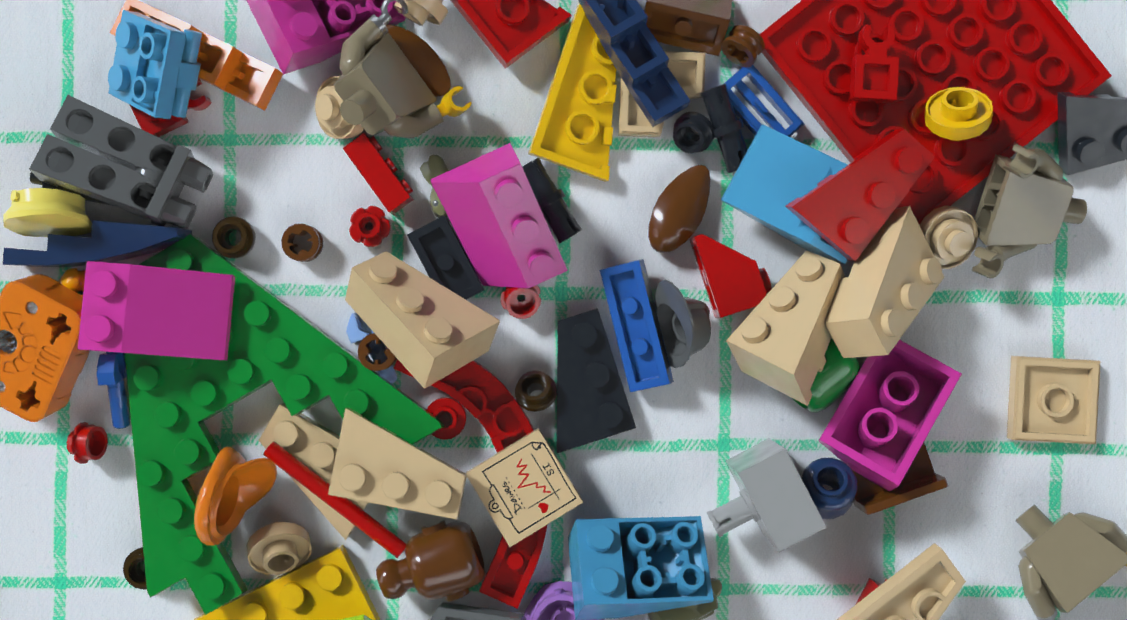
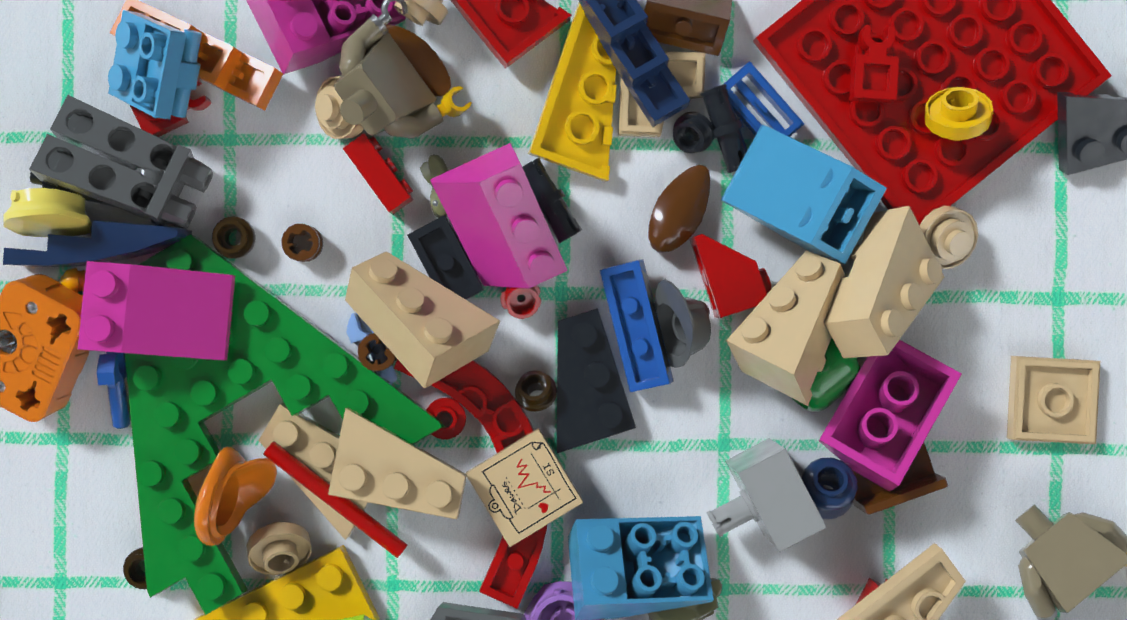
red plate [67,422,108,464] -> none
red plate [349,206,391,247] -> none
reddish brown piece [376,520,485,602] -> none
reddish brown bush [721,25,765,67] -> none
red wing [785,129,935,261] -> none
dark tan torso [972,144,1087,279] -> none

